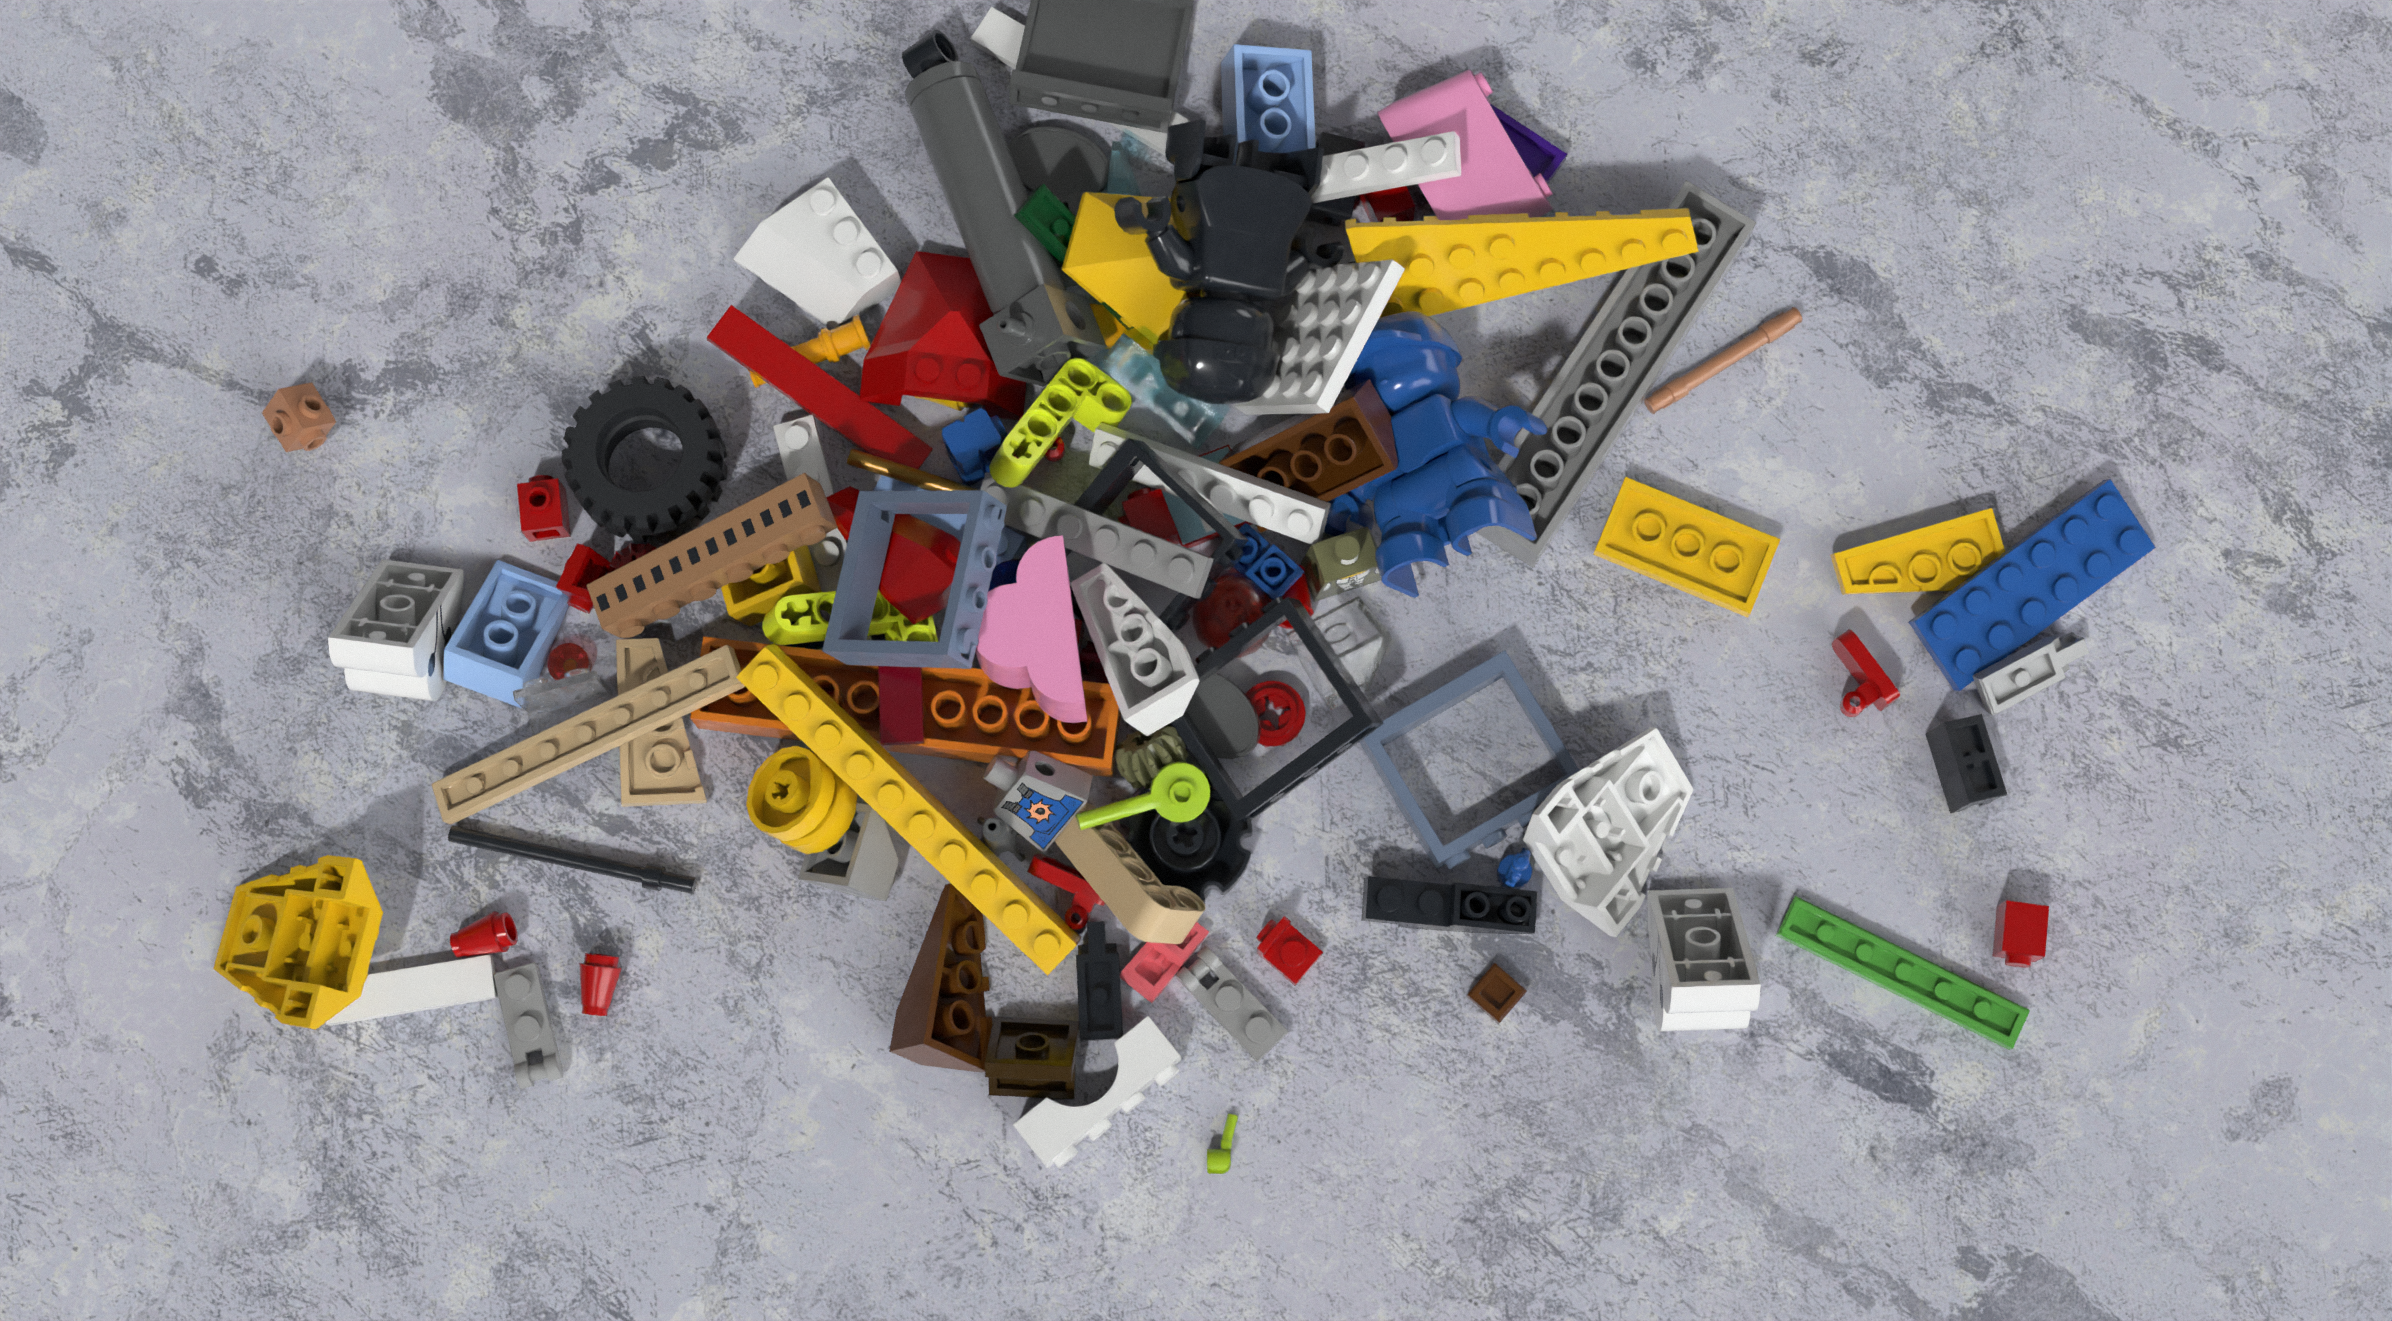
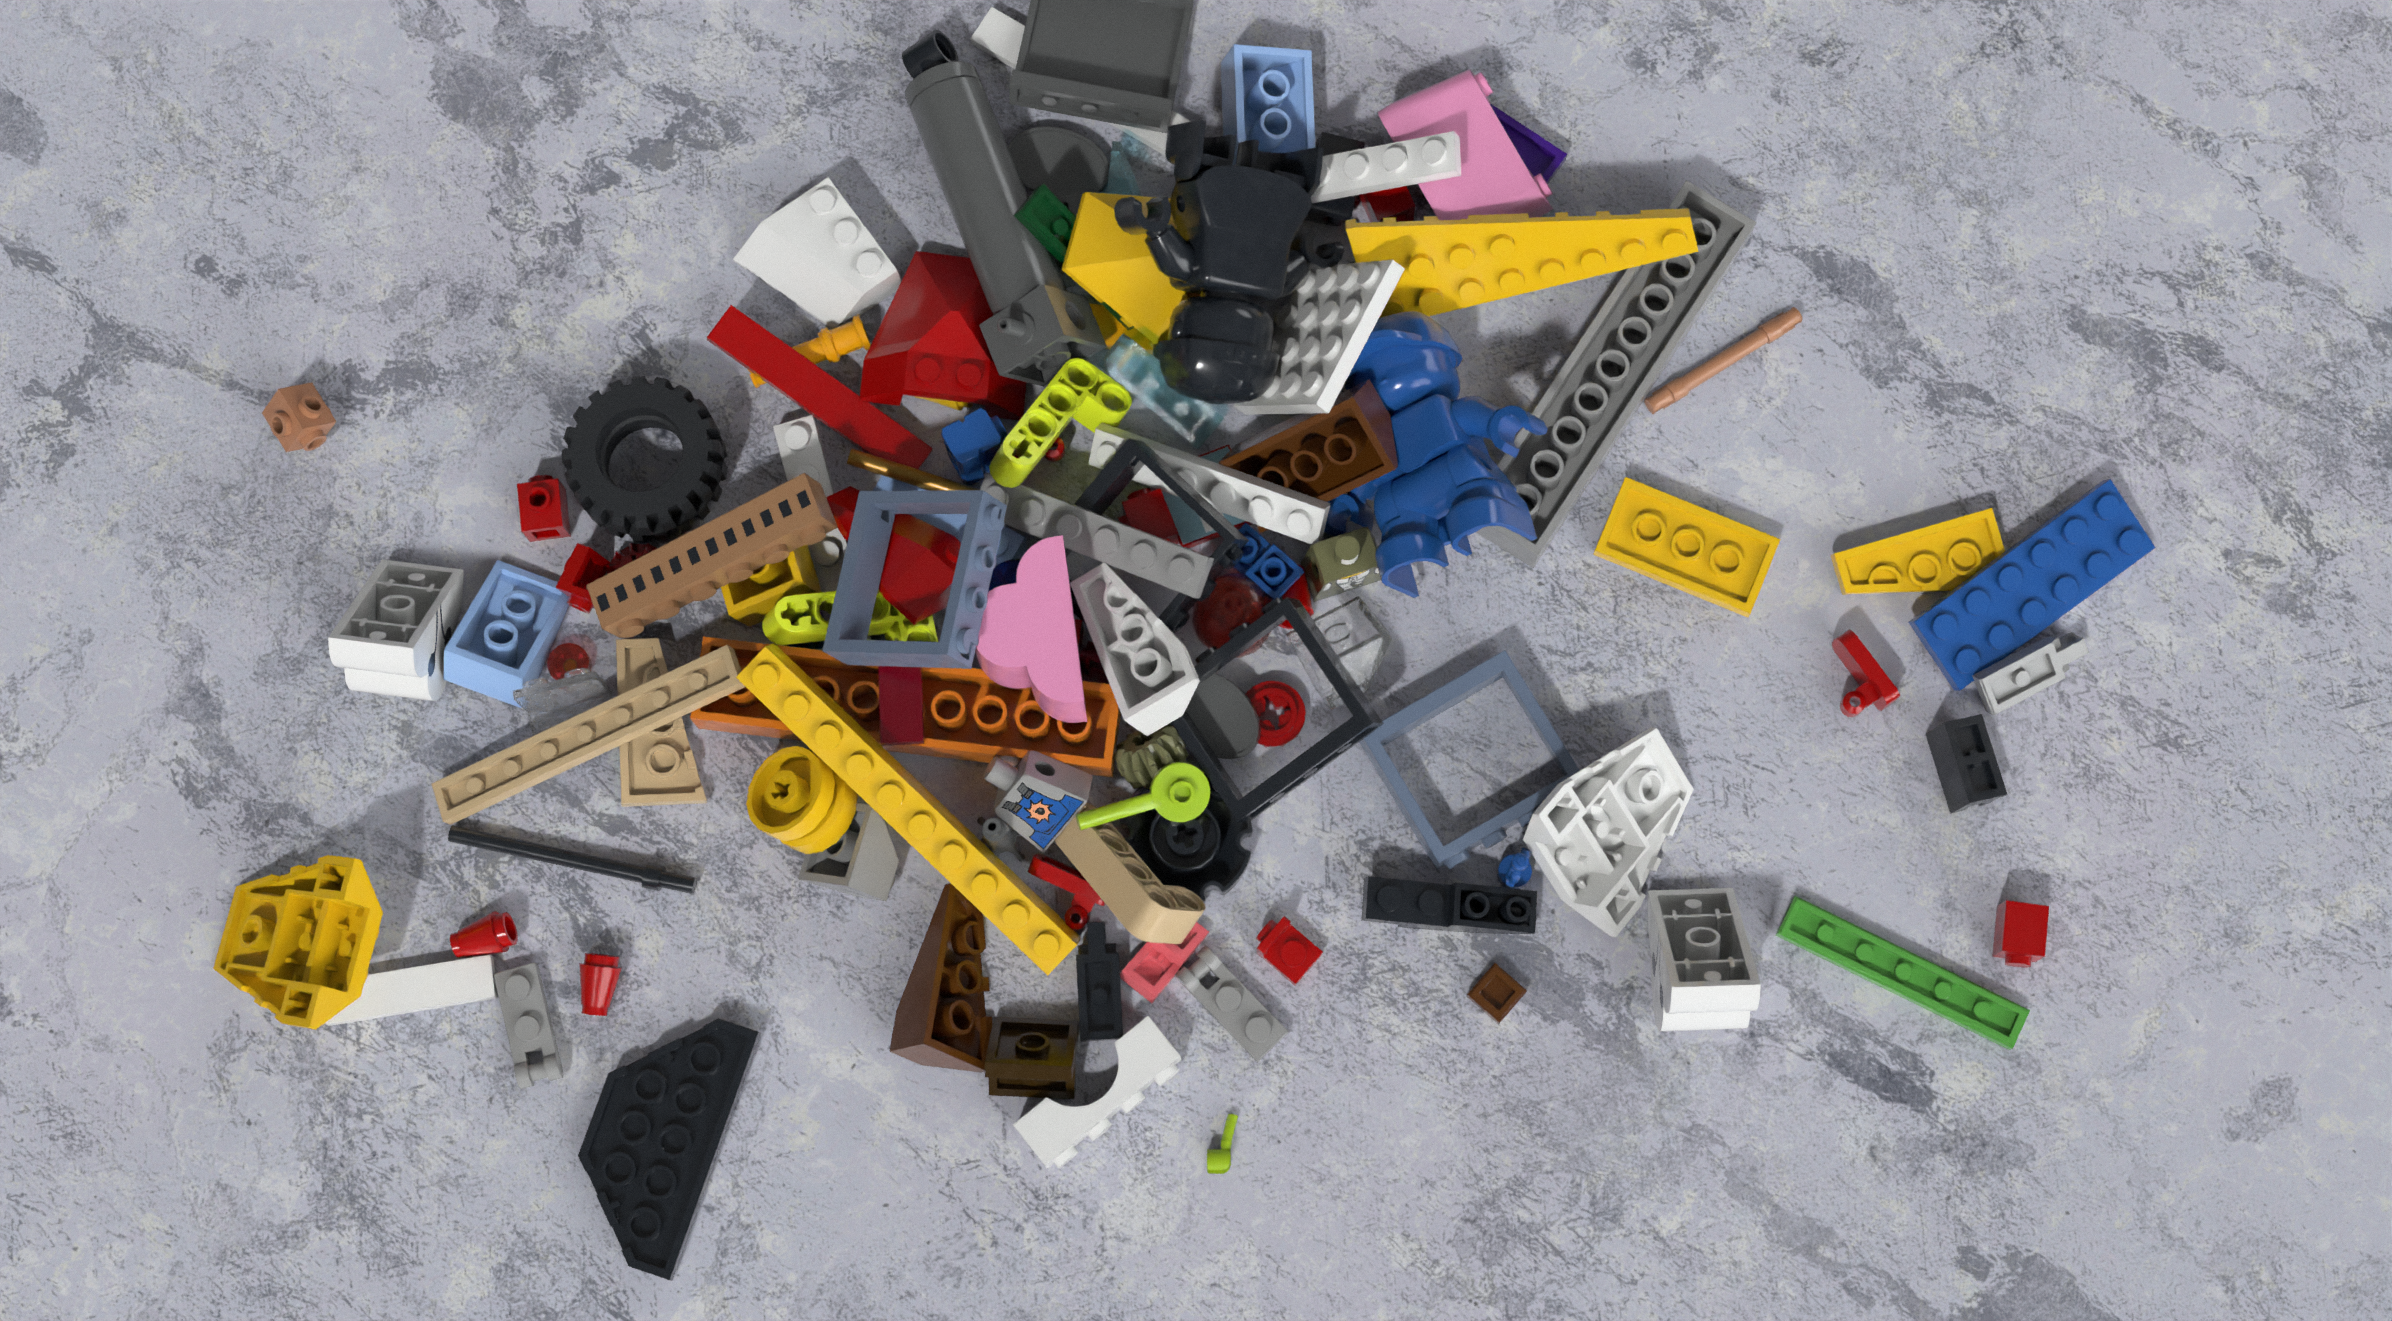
none -> black plate [578,1018,761,1281]

